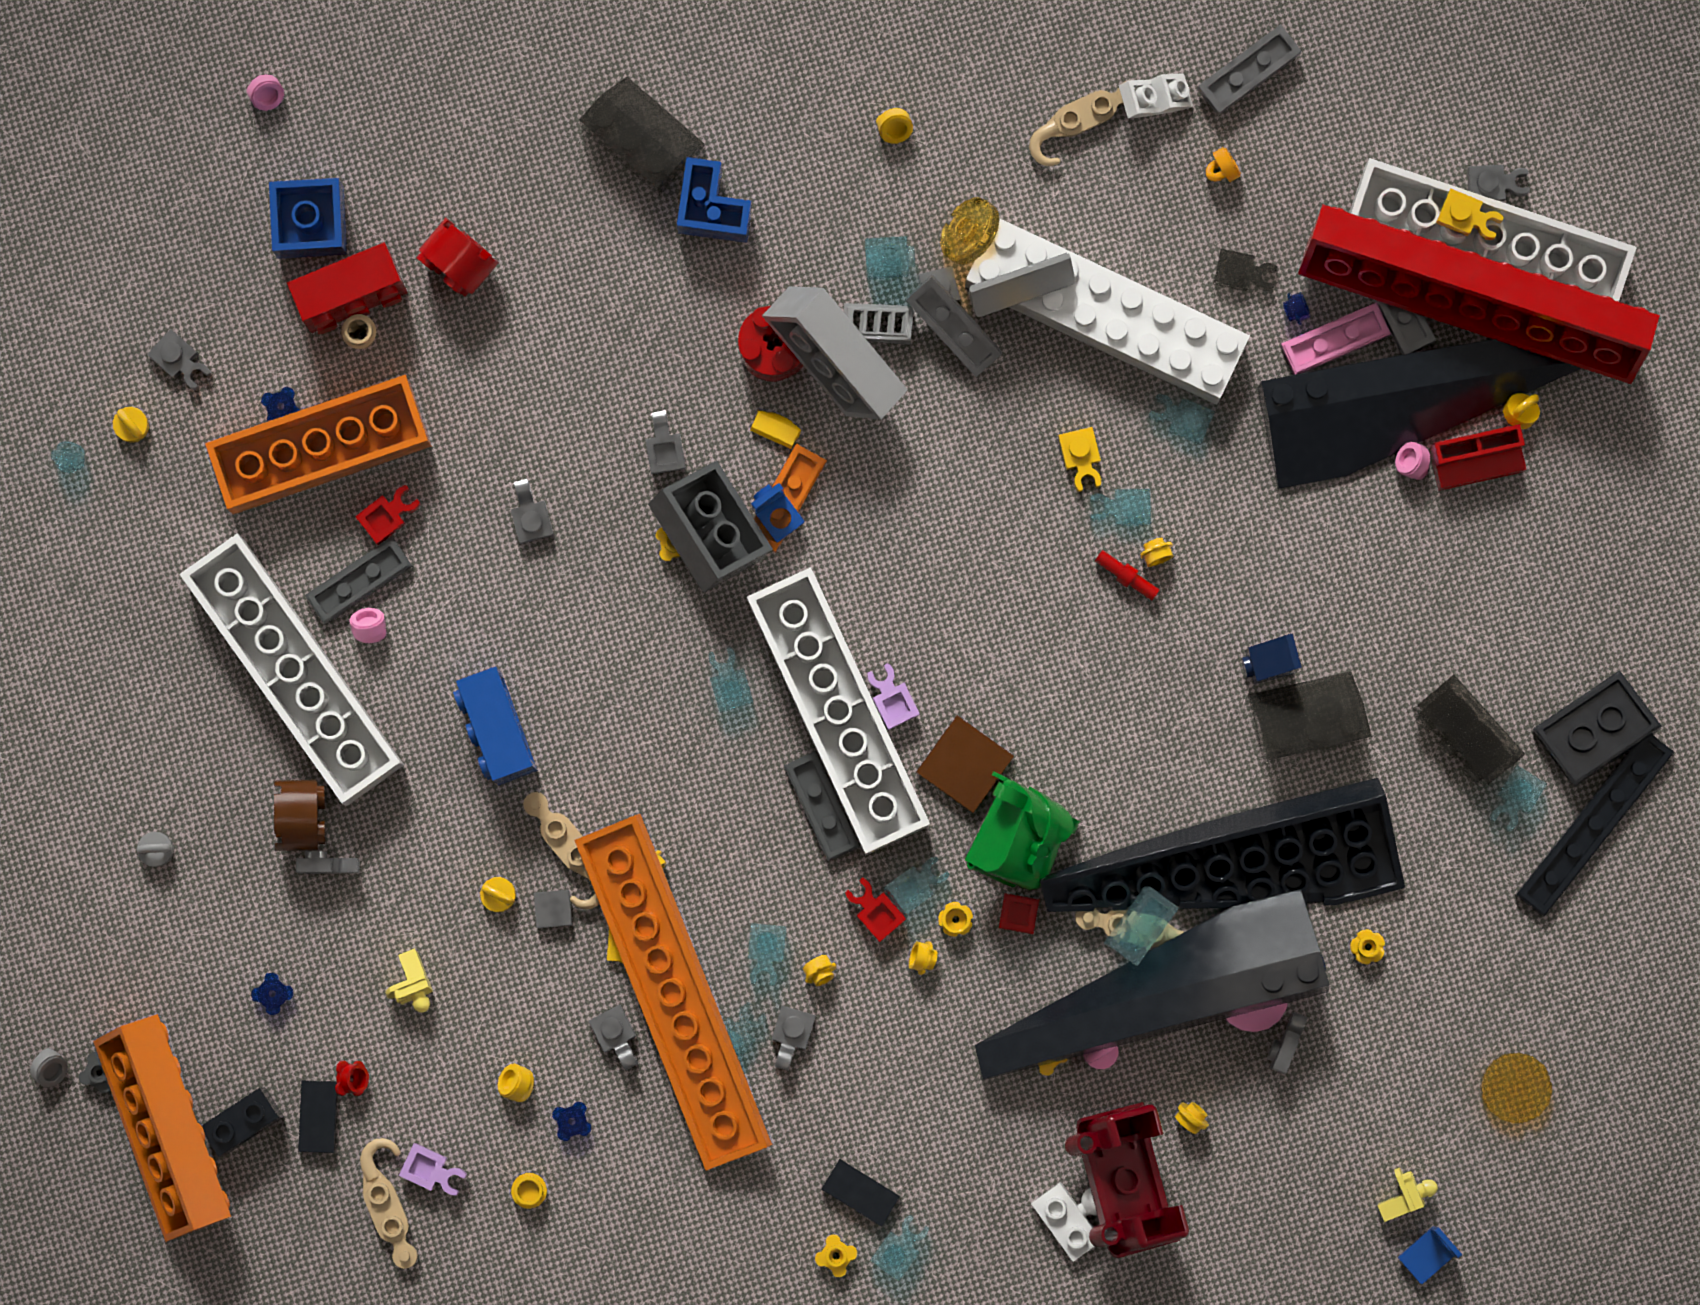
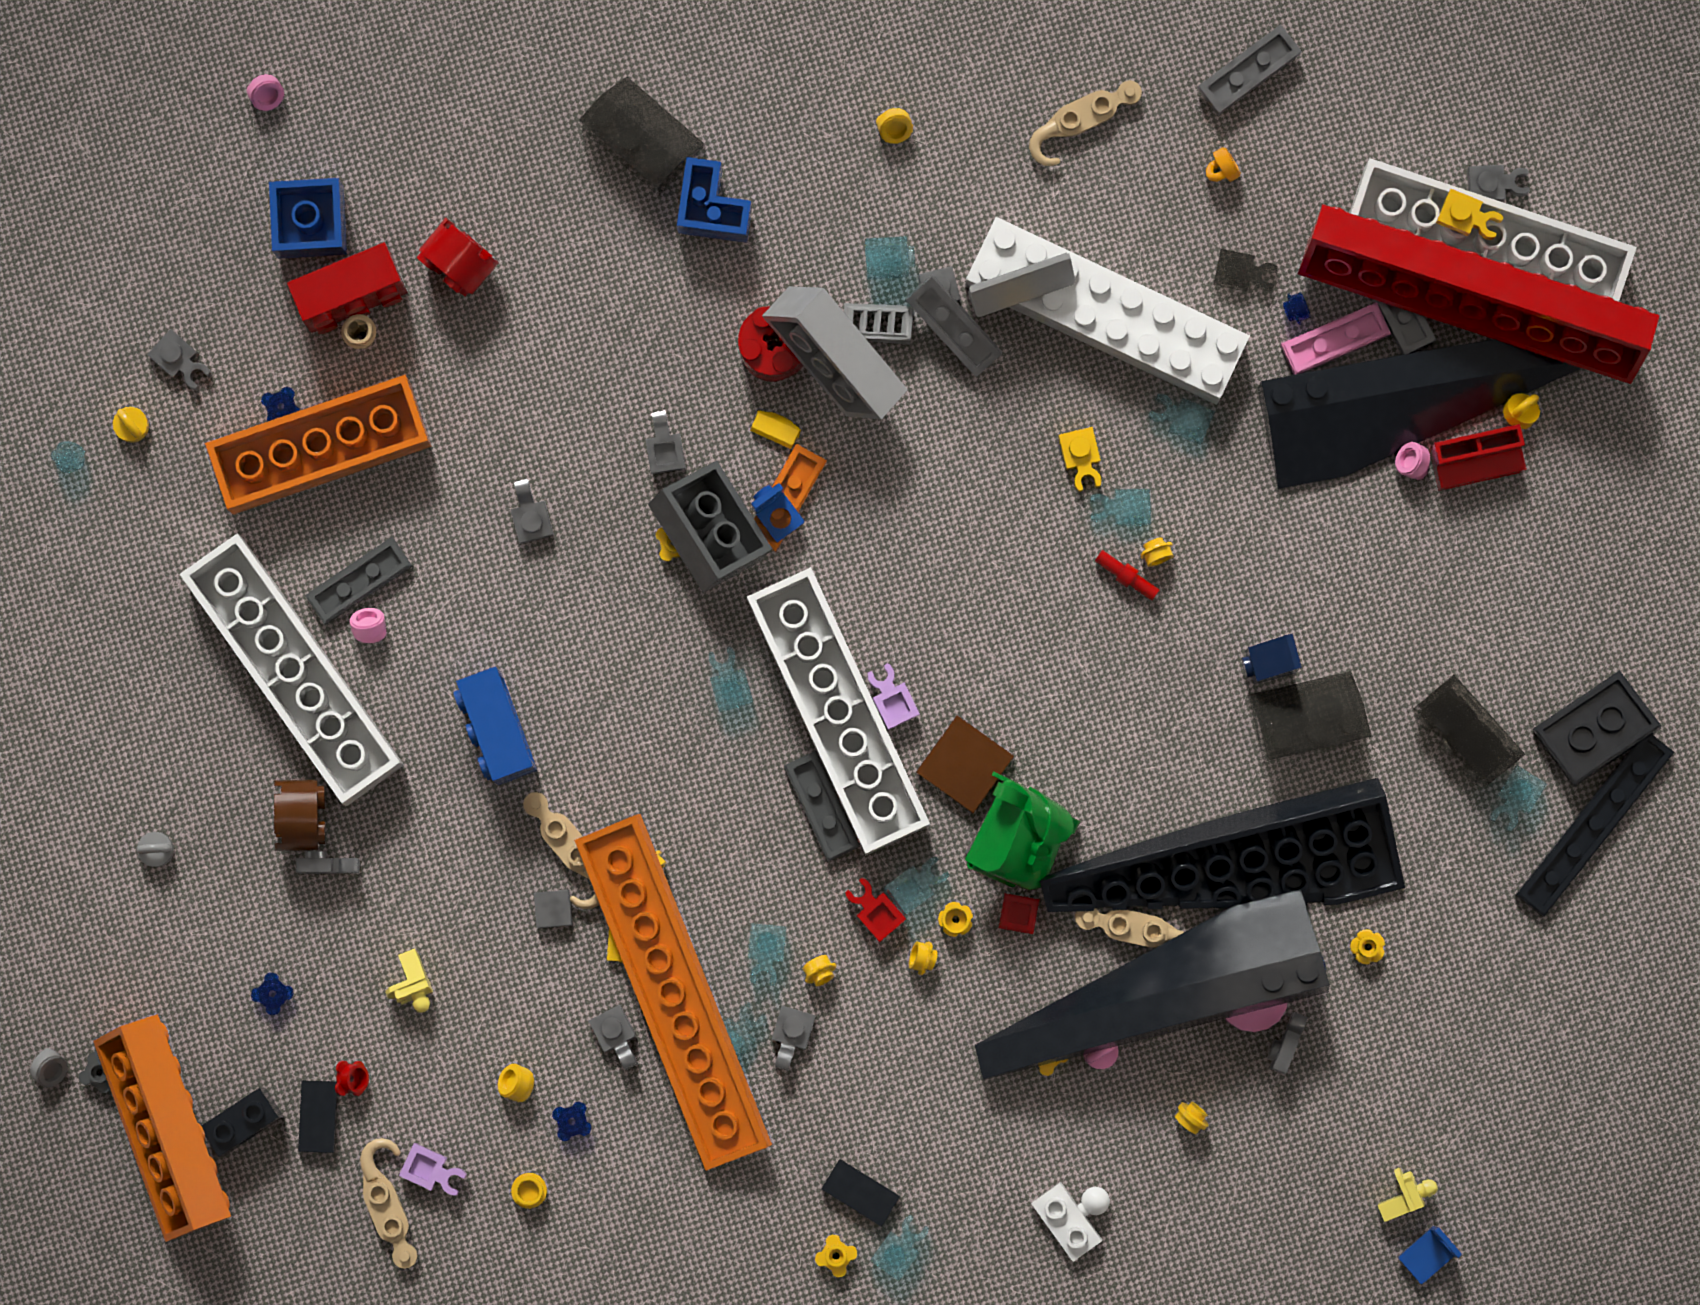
red plate [355,485,421,545] -> none
yellow tile [480,877,516,912] -> none
clear yellow tile [940,197,1000,265] -> none
dark red container [1065,1102,1189,1258] -> none
clear light blue brick [1103,886,1179,966] -> none
white slope [1118,73,1193,118] -> none
clear yellow tile [1480,1052,1553,1124] -> none

